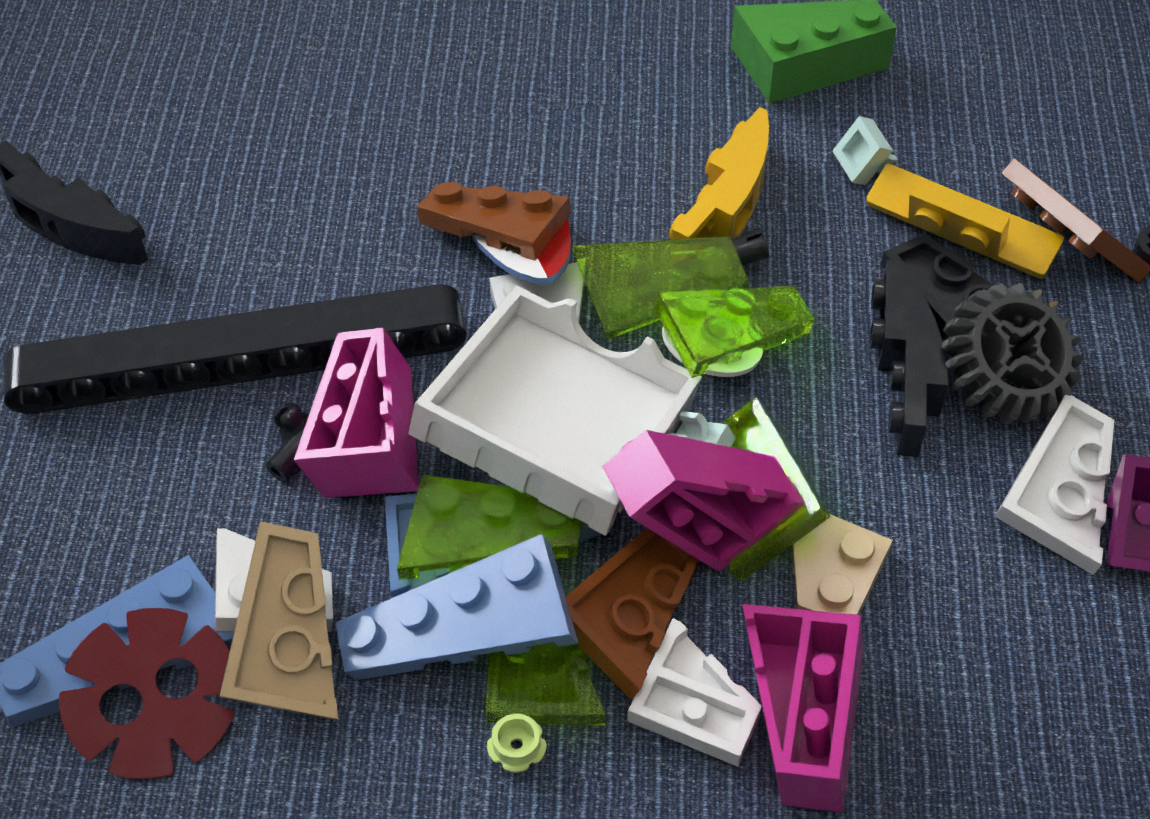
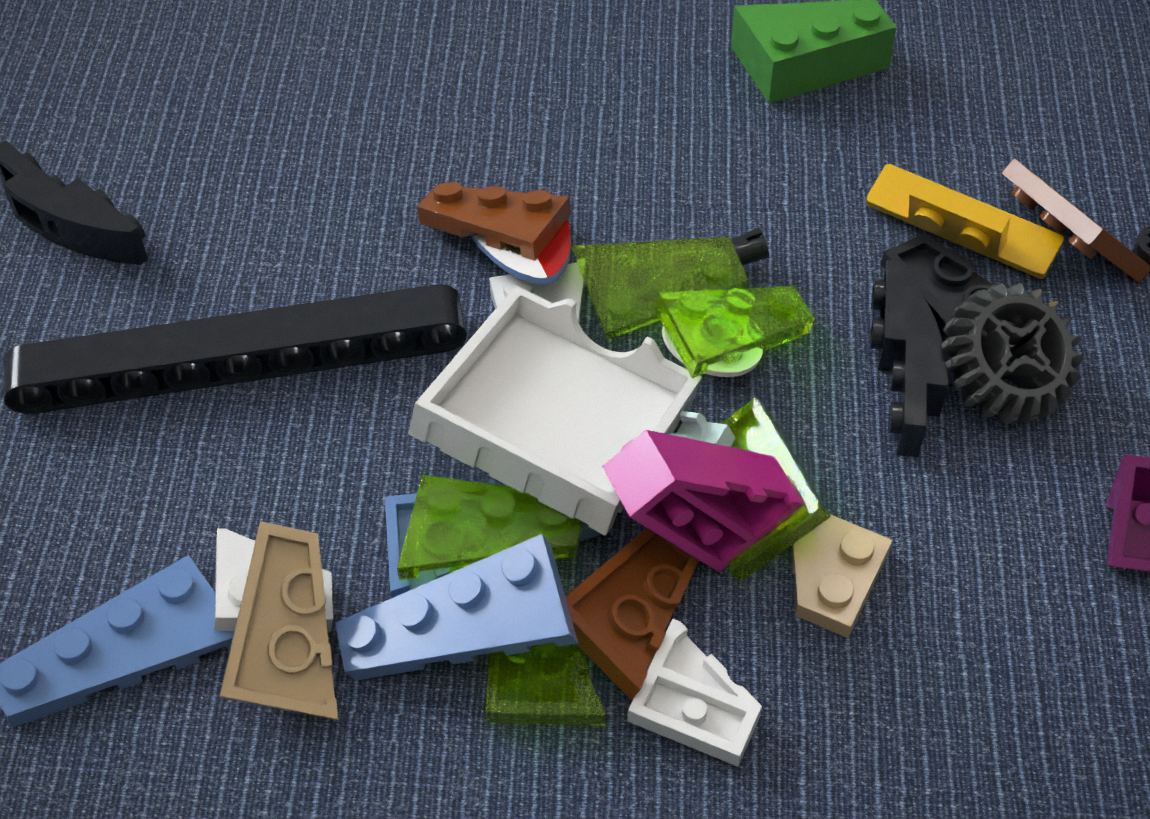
dark red piece [59,608,234,779] -> none
black arm [265,403,309,482] -> none
dark pink wedge [294,328,420,498] -> none
yellowish green plate [487,713,547,773] -> none
yellow slope [669,107,769,264] -> none
dark pink wedge [742,604,864,813] -> none
light aqua tile [833,116,897,185] -> none
white wing [995,395,1114,575] -> none

